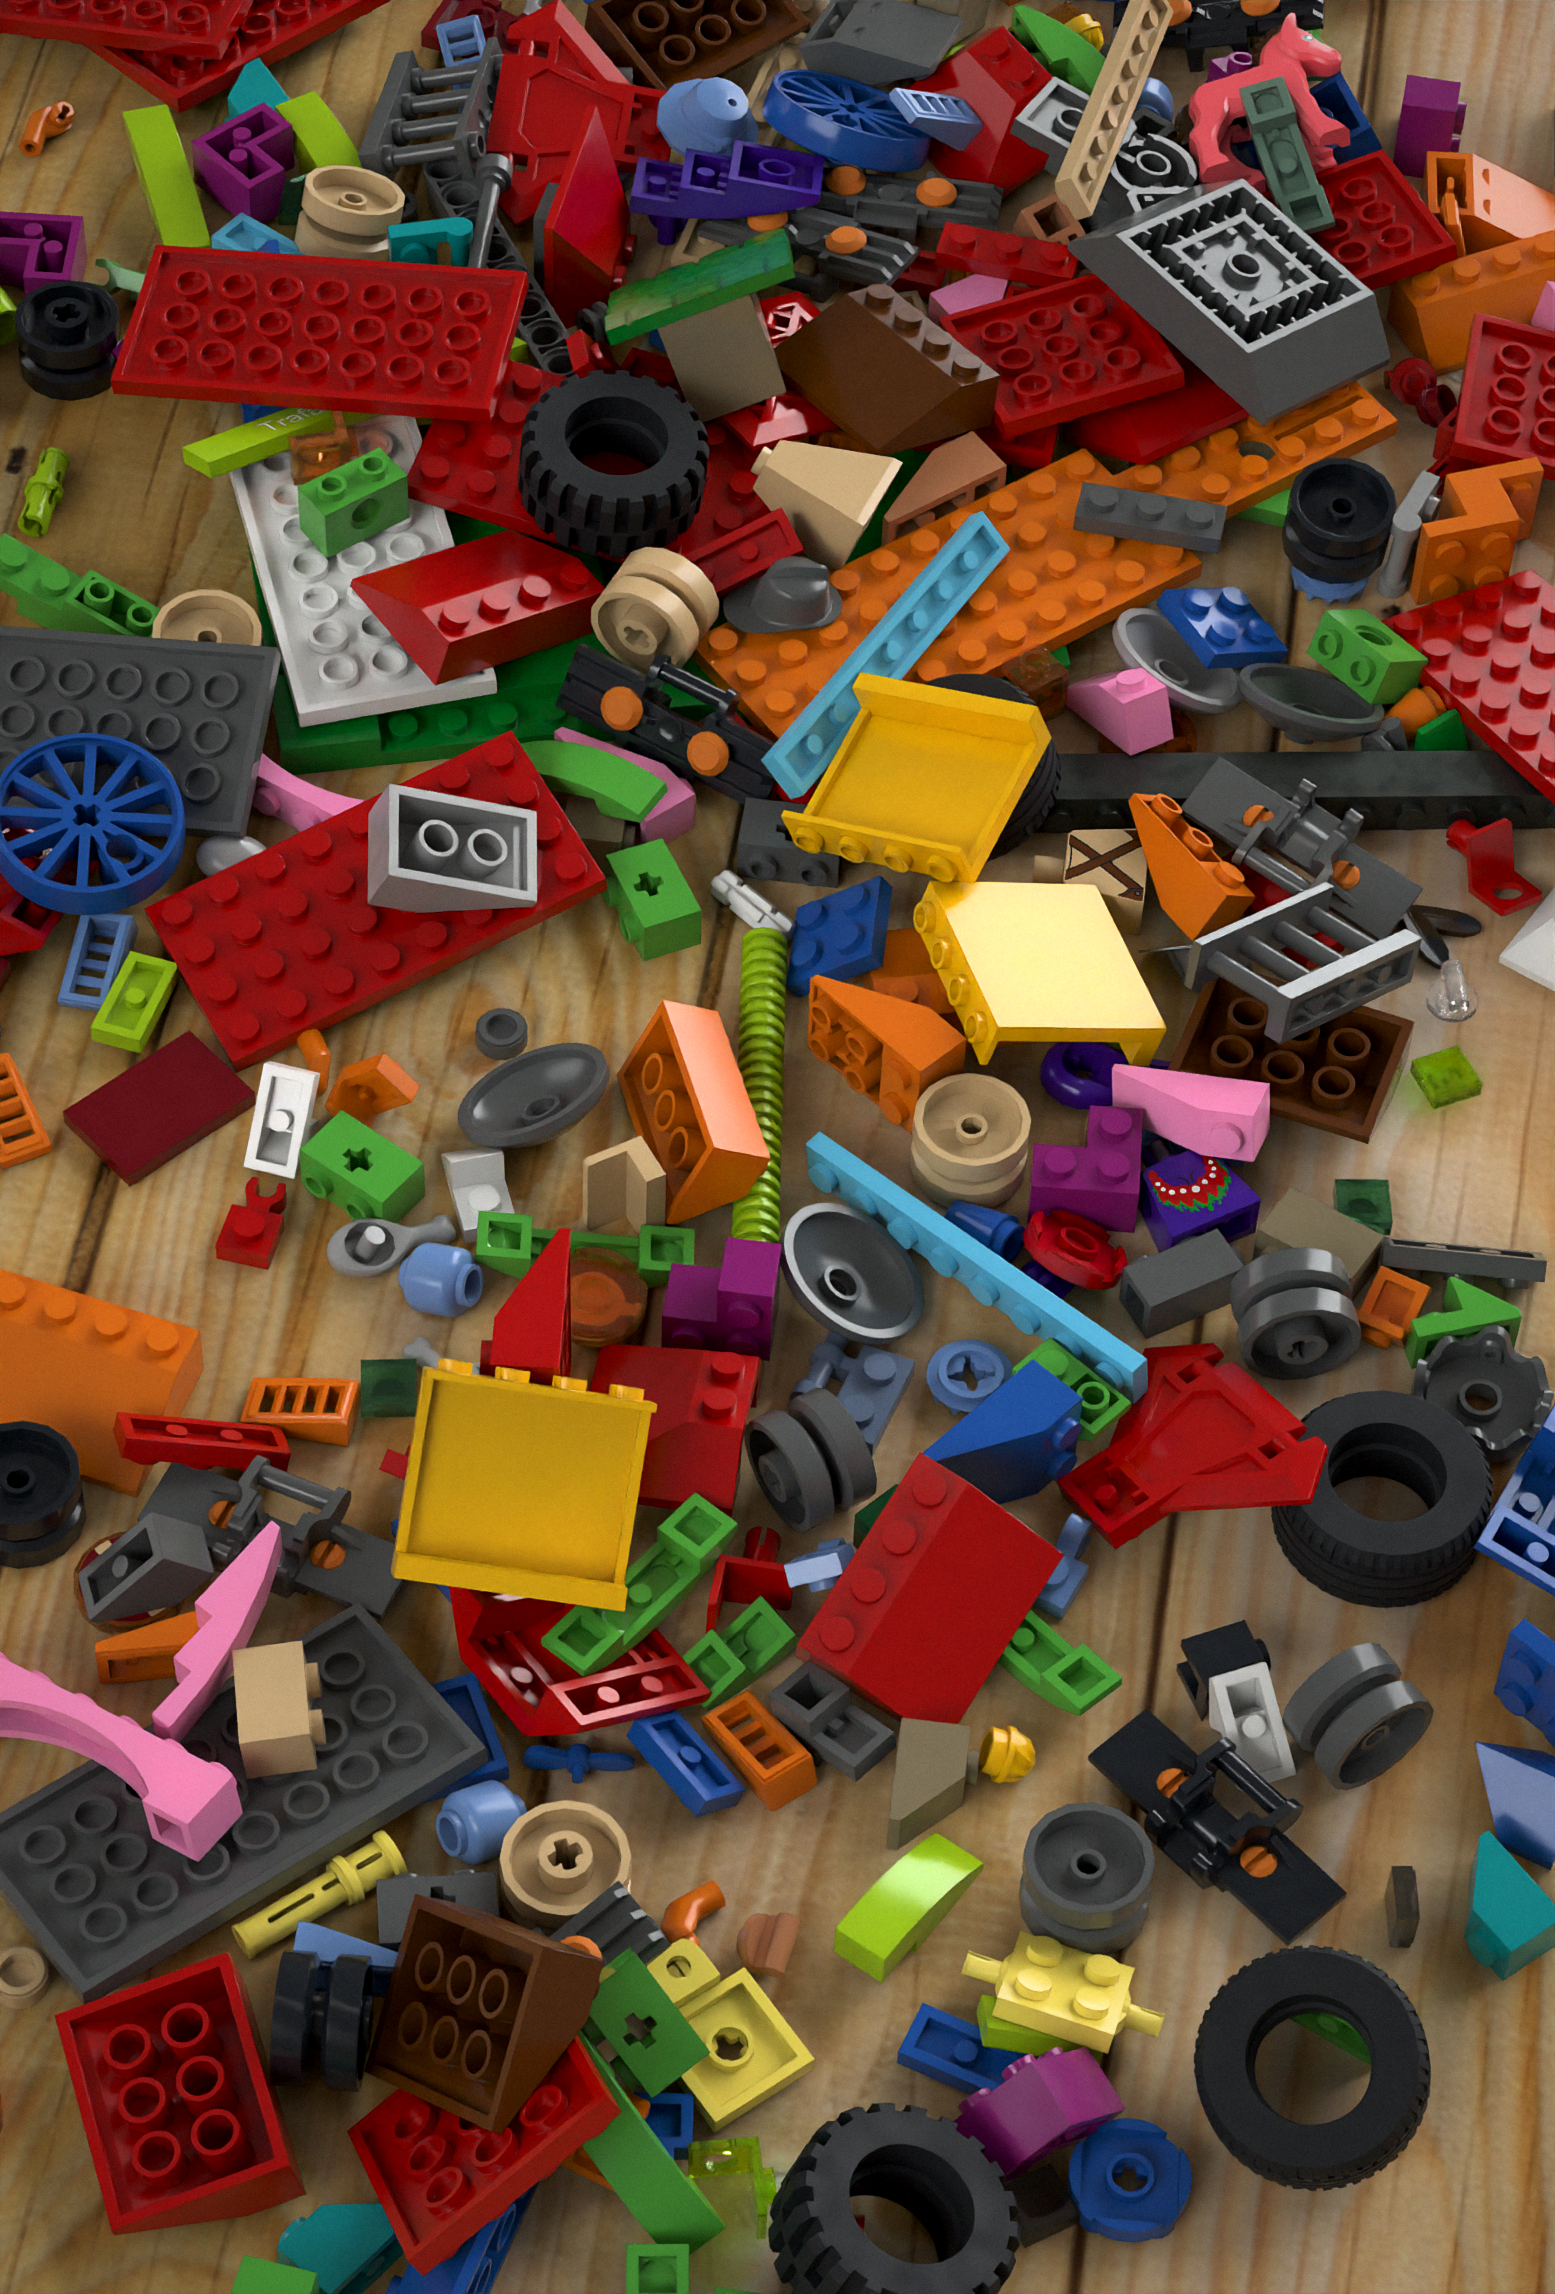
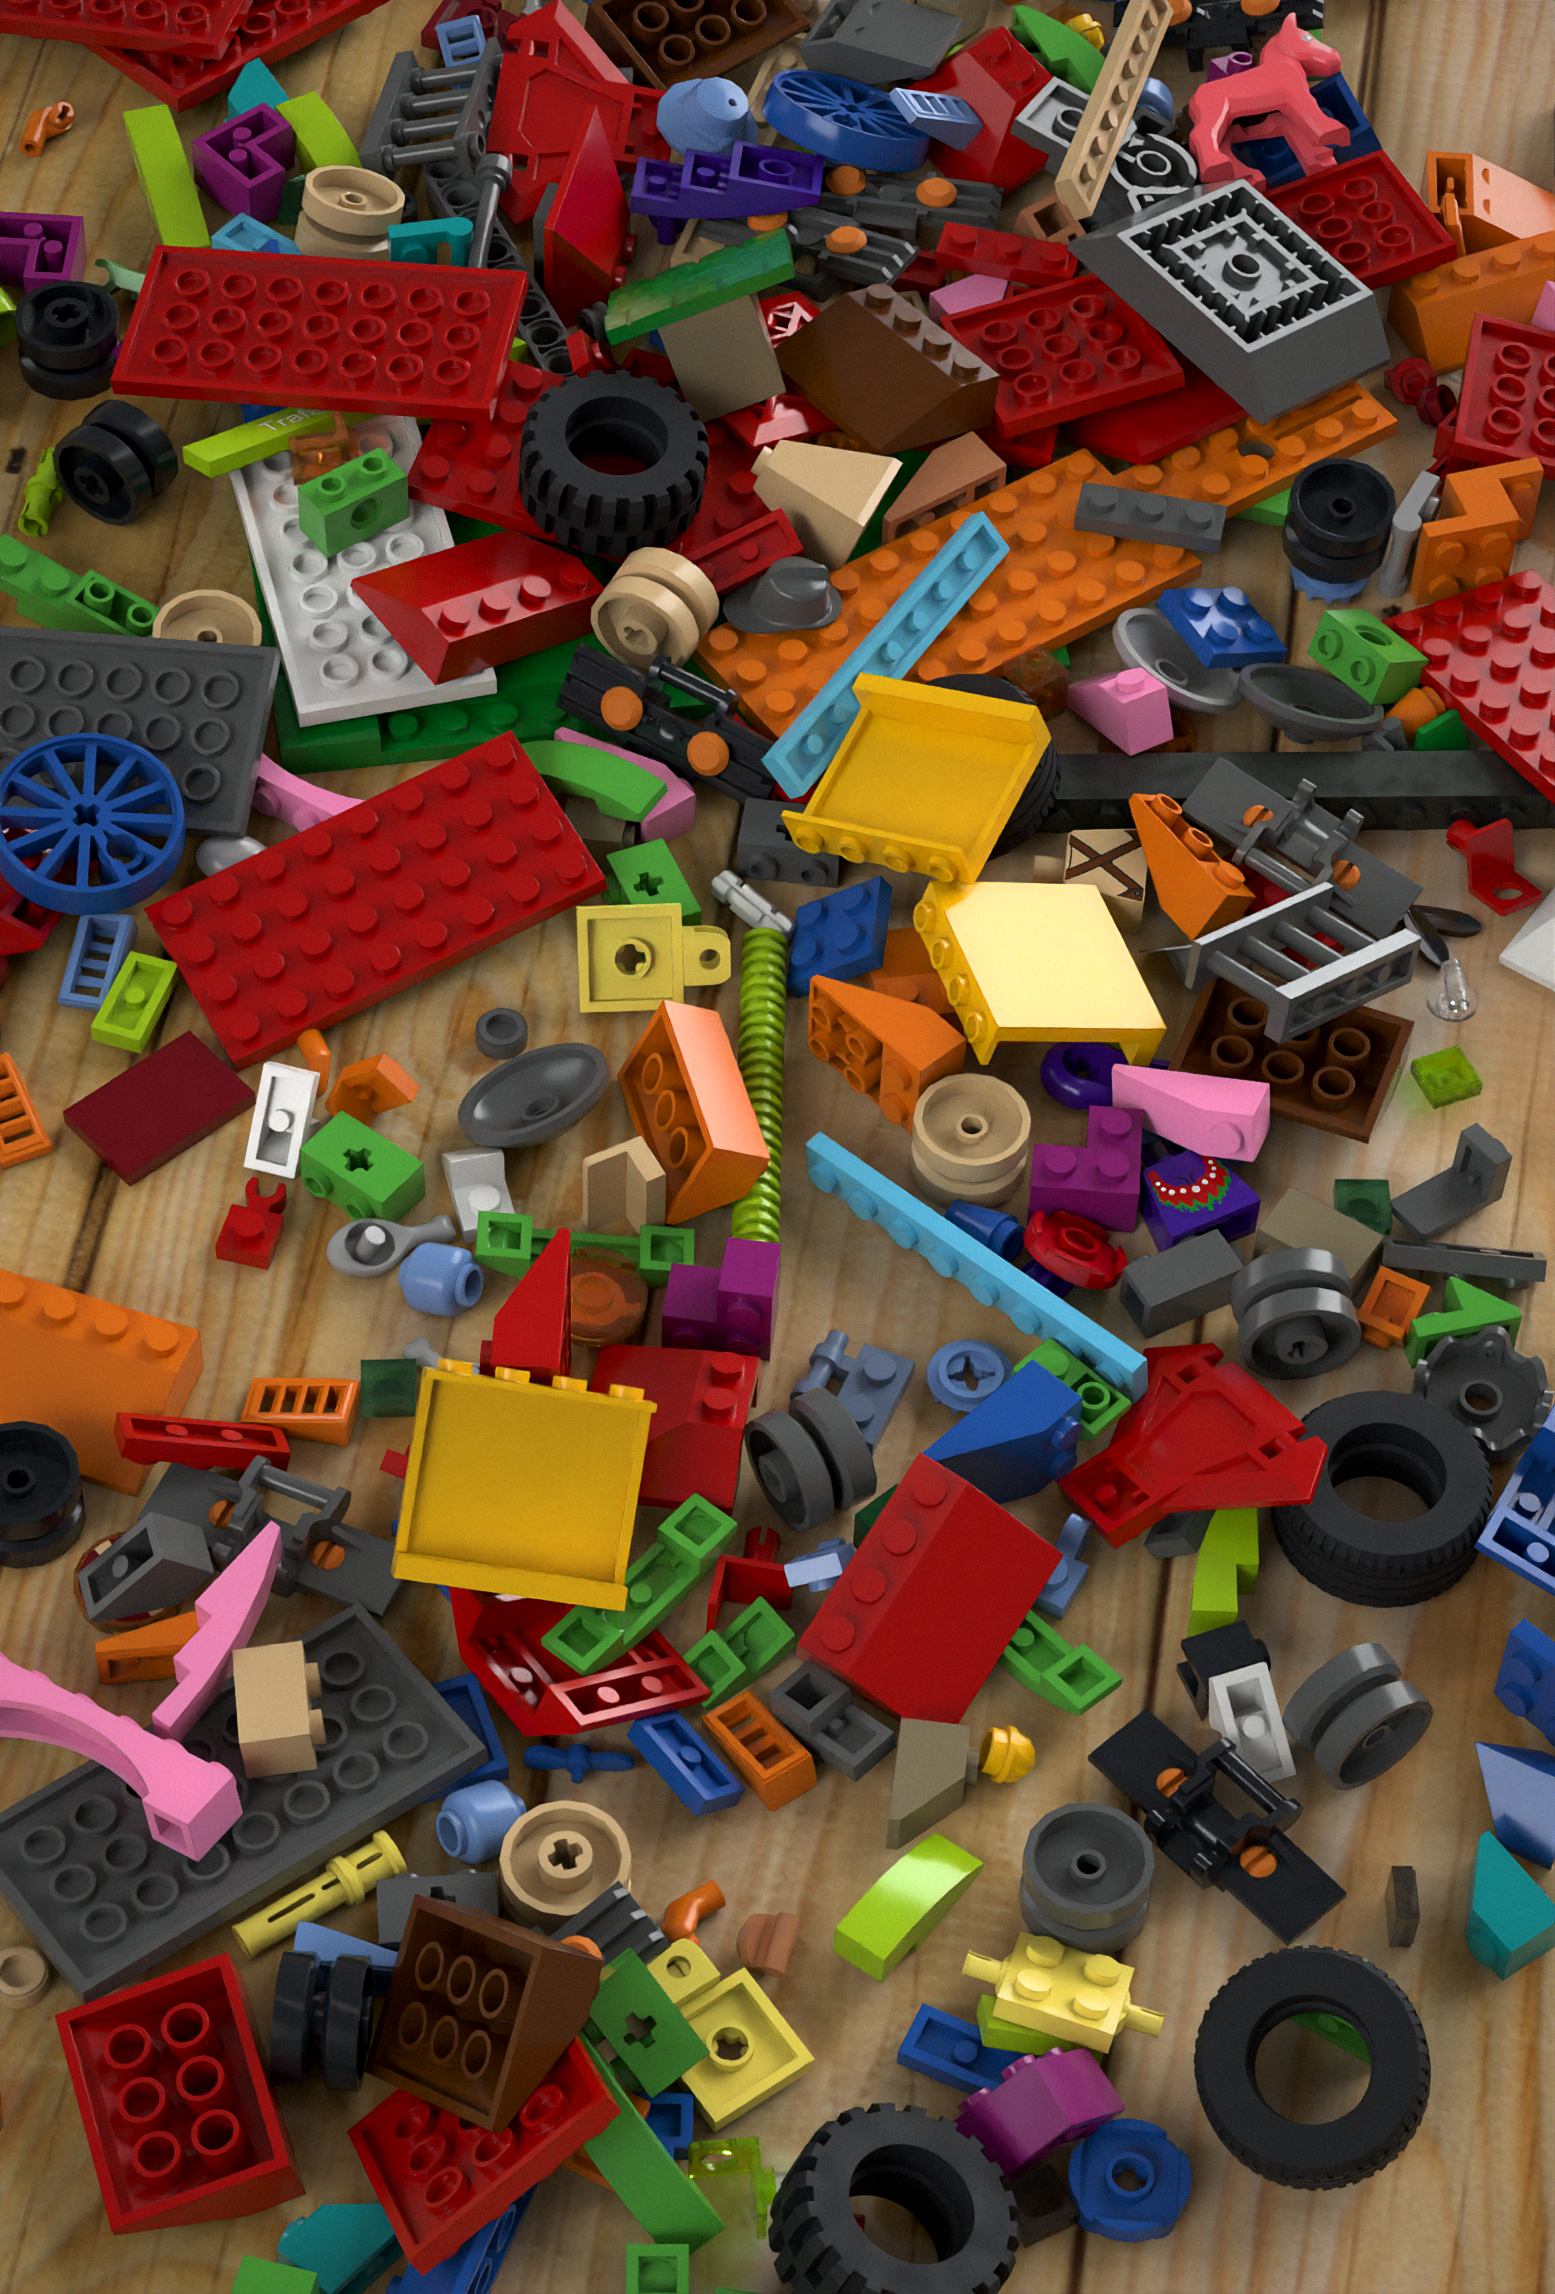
light grey slope [368,783,537,913] -> none
dark grey dish [779,1203,924,1344] -> none
sand green slope [1239,76,1335,235] -> none
magenta brick [1393,75,1467,178] -> none
none -> black wheel [52,399,179,526]
none -> light yellow plate [576,903,731,1013]
none -> dark grey plate [1143,1510,1216,1559]
none -> lime slope [1187,1507,1259,1638]
none -> dark grey bracket [1389,1123,1513,1241]

